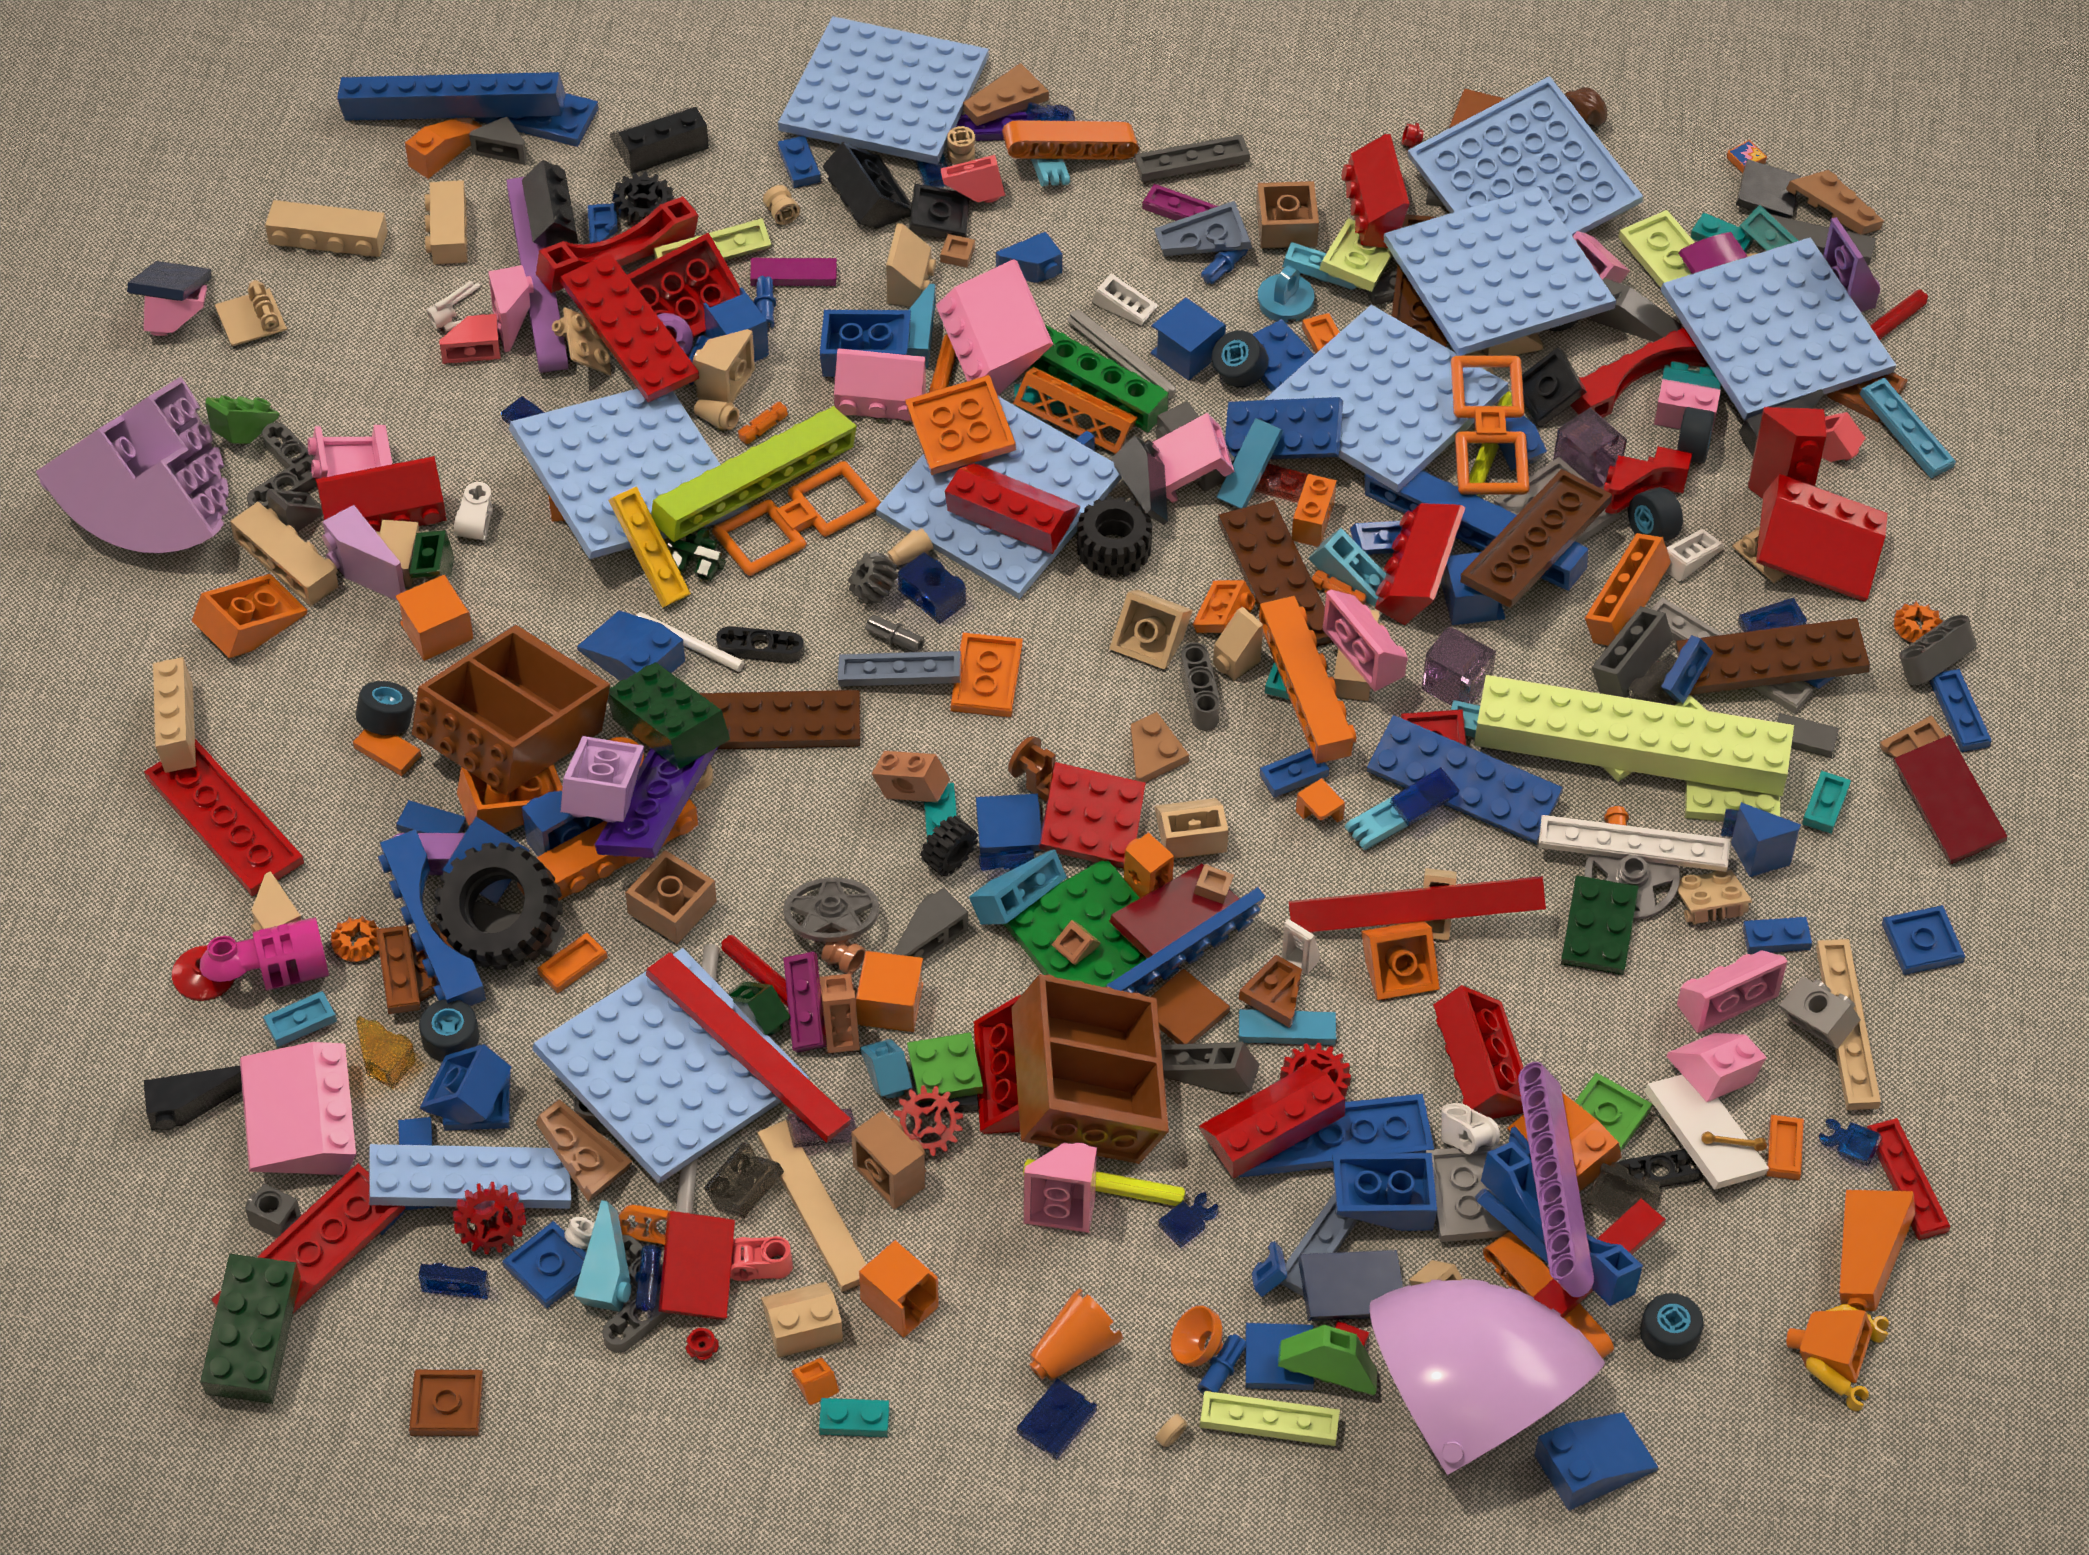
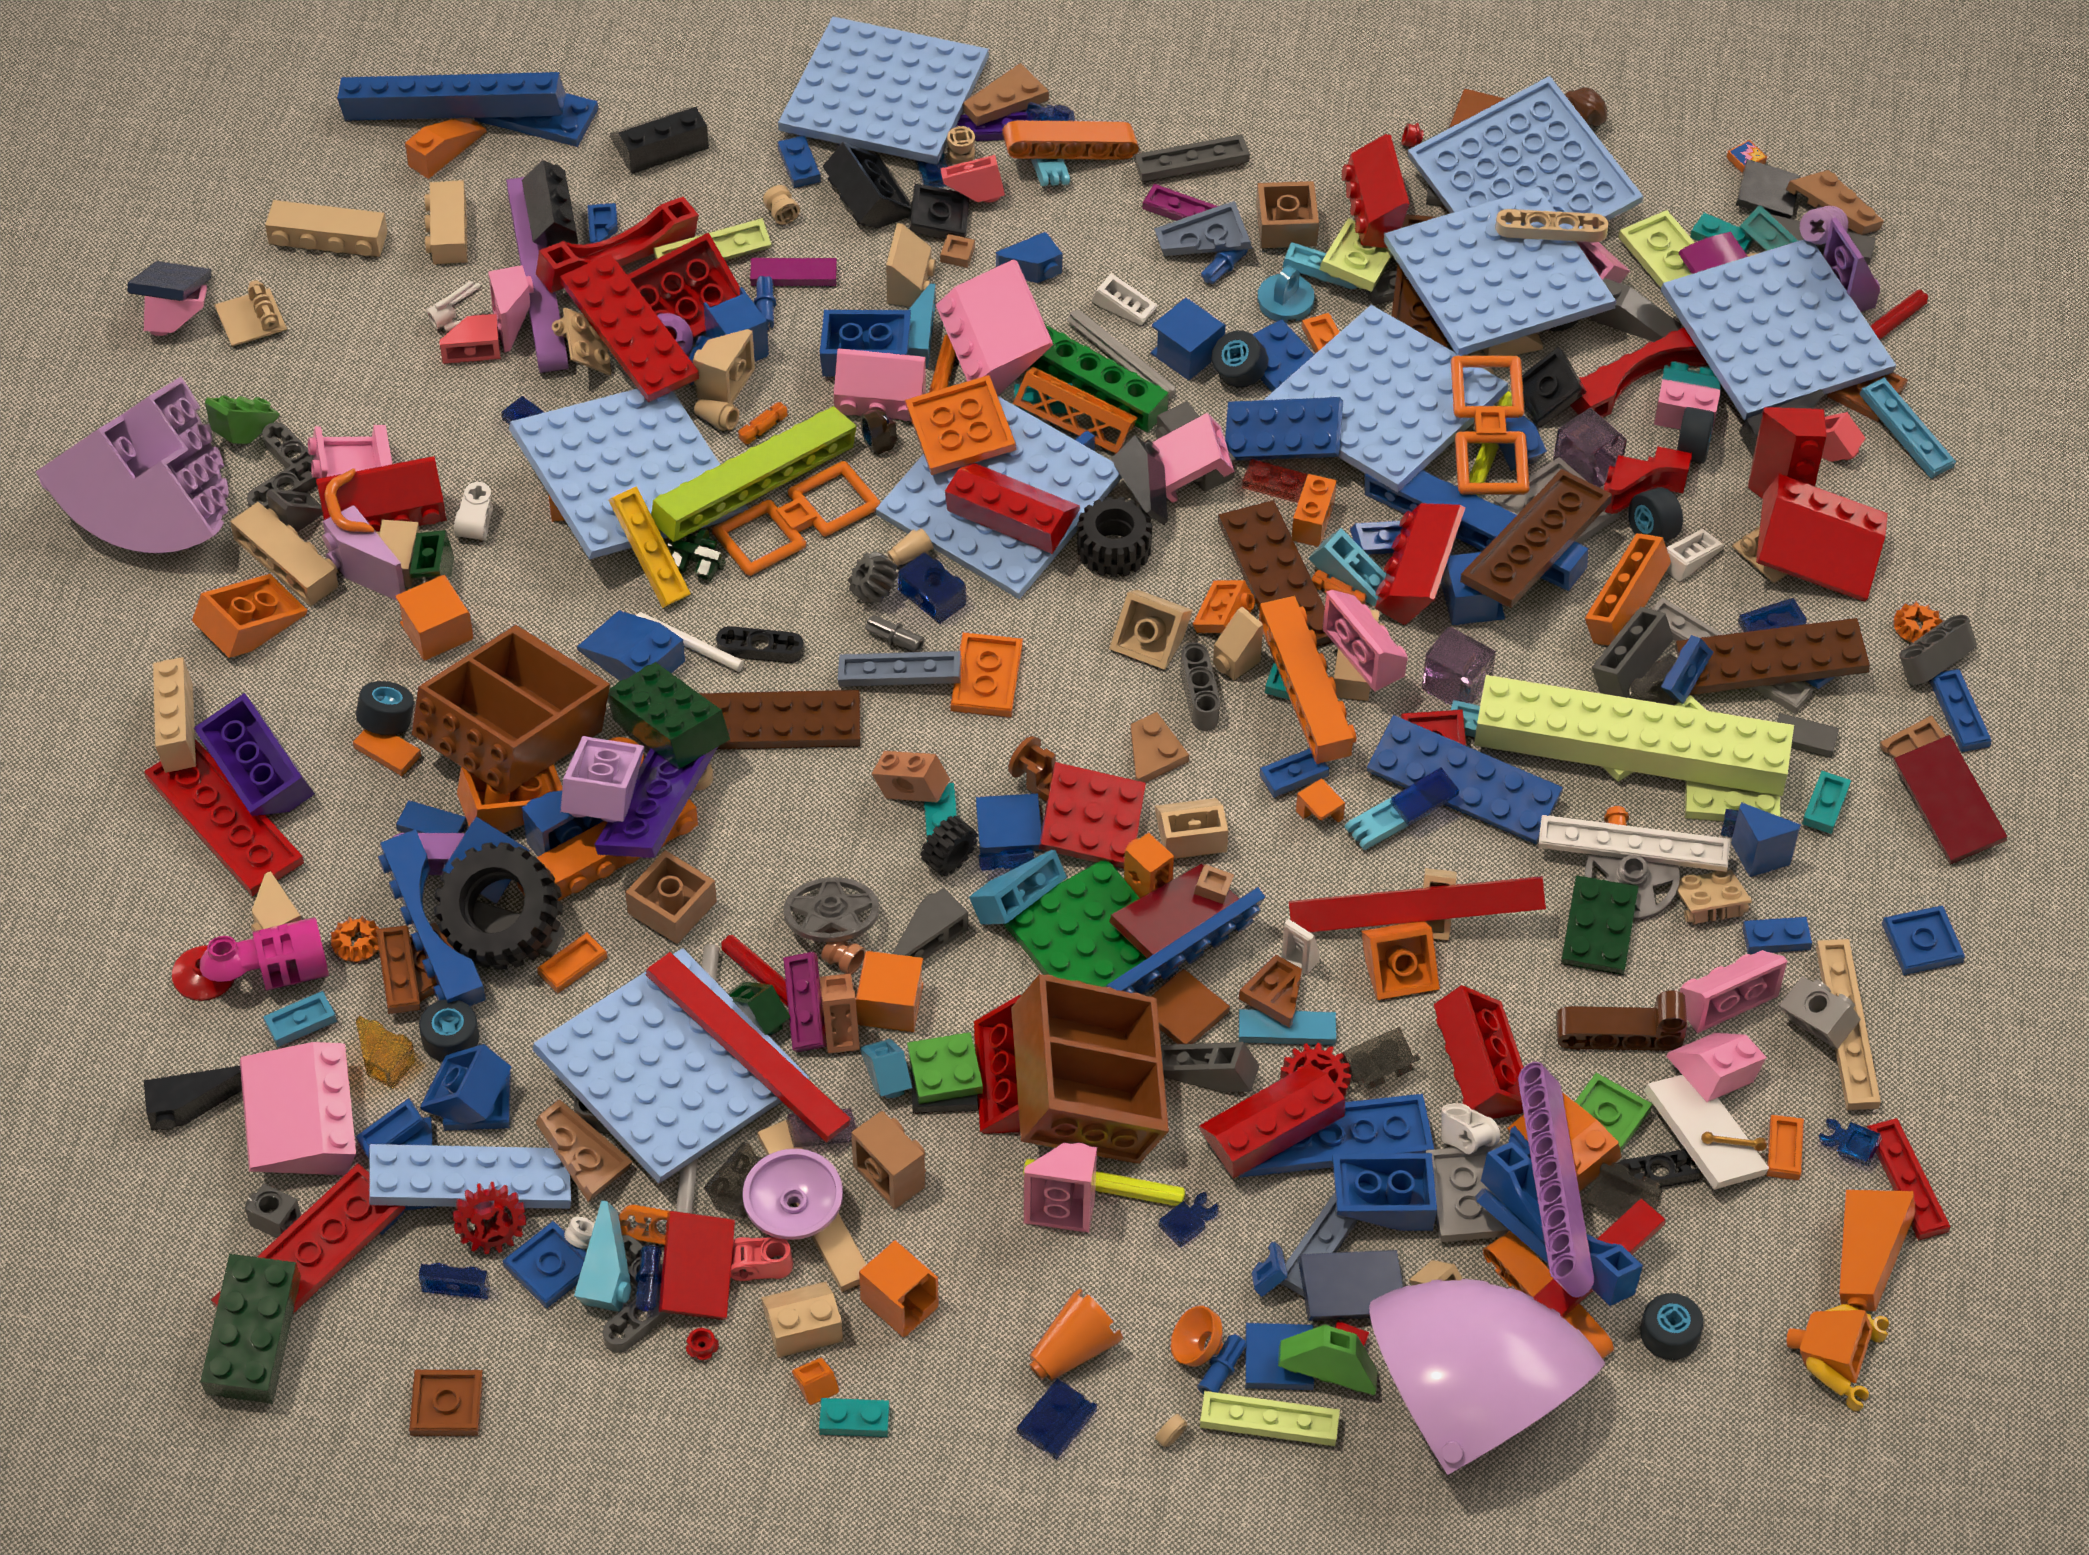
dark grey slope [470,117,527,165] -> none
black gear [612,172,674,224] -> none
red gear [893,1085,964,1157] -> none
nougat slope [1052,920,1101,965] -> none
dark azure tile [1216,418,1283,509] -> none
blue slope [1534,1412,1658,1511] -> none
none -> dark purple slope [194,693,315,816]
none -> orange animal [324,468,374,533]
none -> blue tile [355,1098,427,1158]
none -> lavender dish [743,1149,843,1240]
none -> dark brown rock [860,409,898,454]
none -> clear smoke bracket [1341,1026,1421,1090]
none -> tan beam [1495,209,1609,242]
none -> reddish brown beam [1556,990,1687,1051]
none -> lavender piece [1799,206,1849,245]

